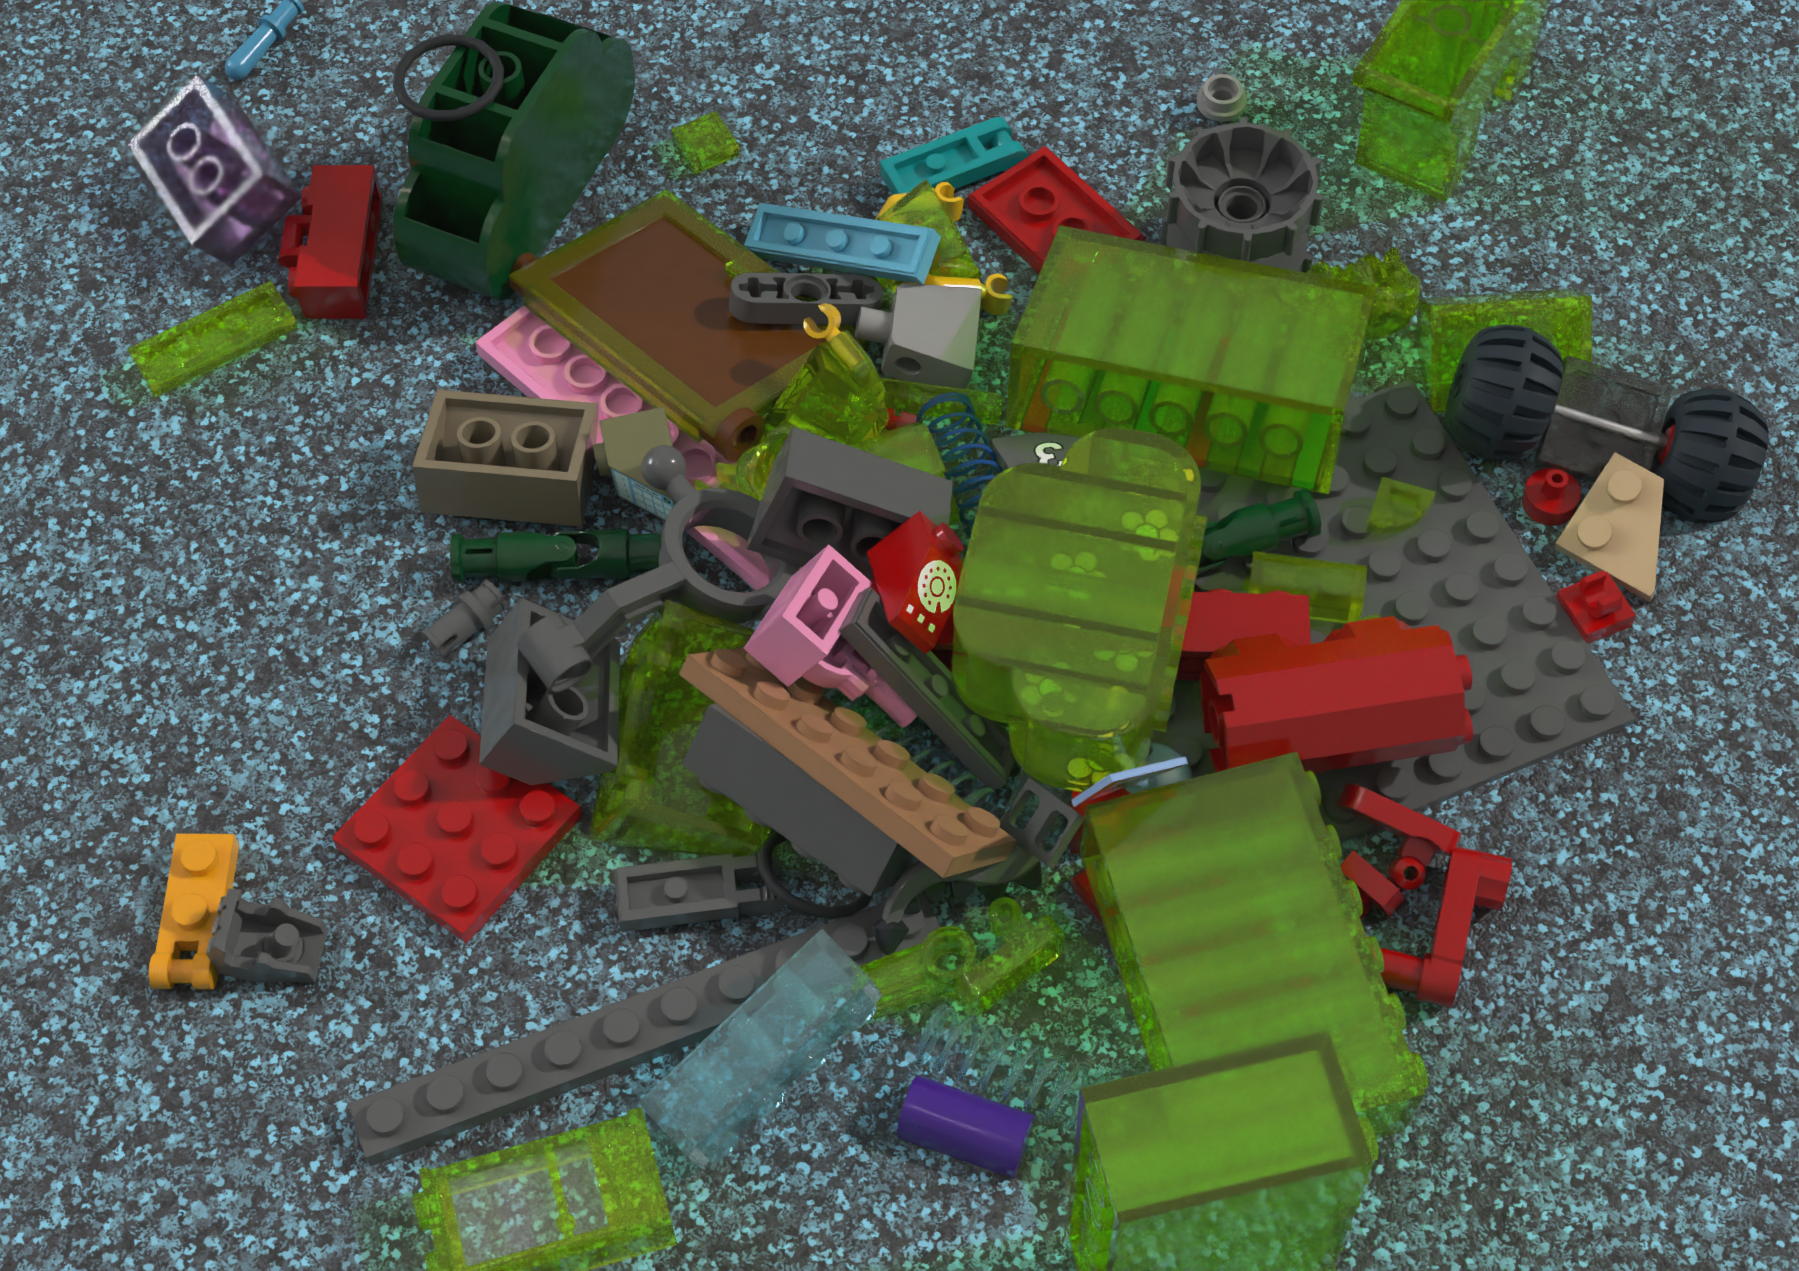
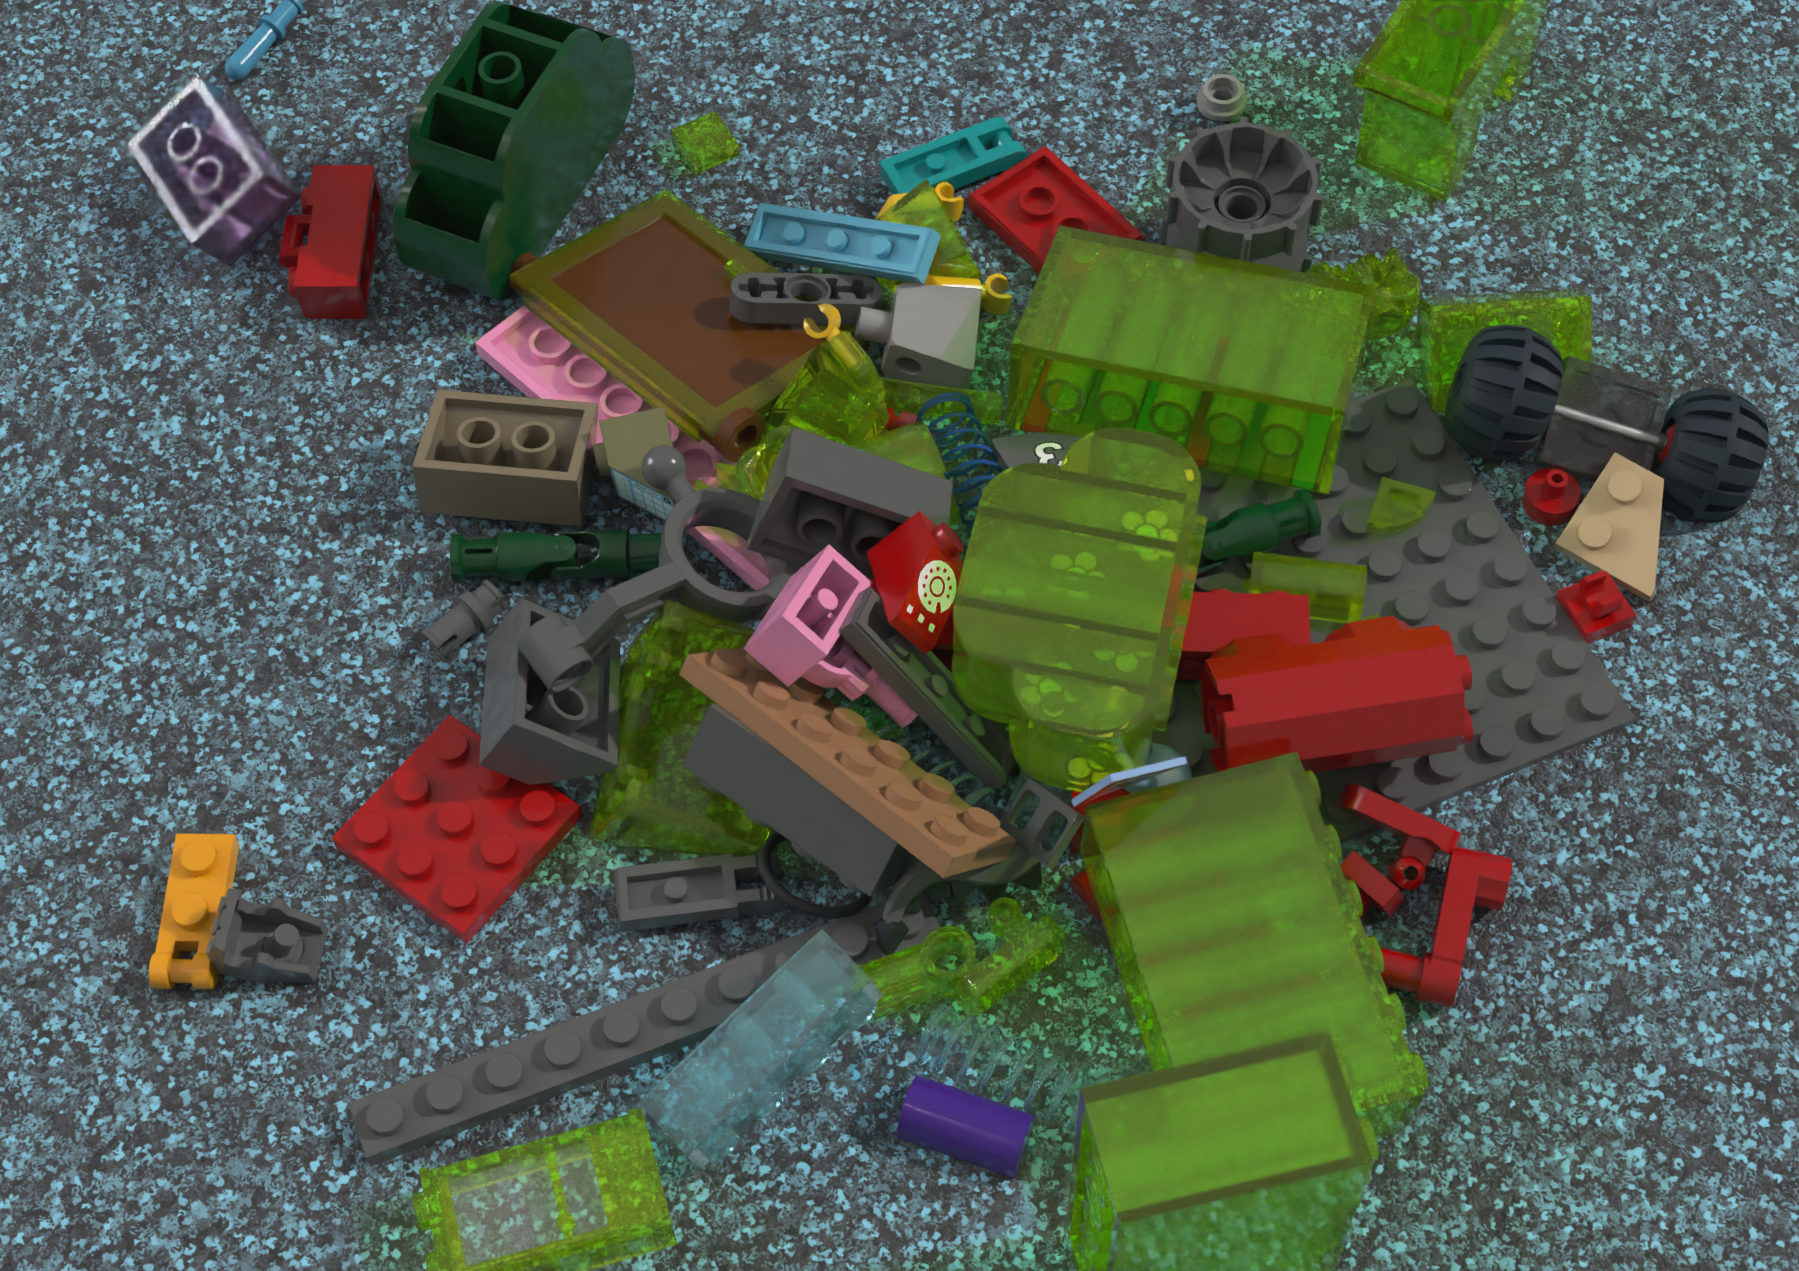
clear neon green plate [128,281,298,397] -> none
black piece [393,35,504,122] -> none

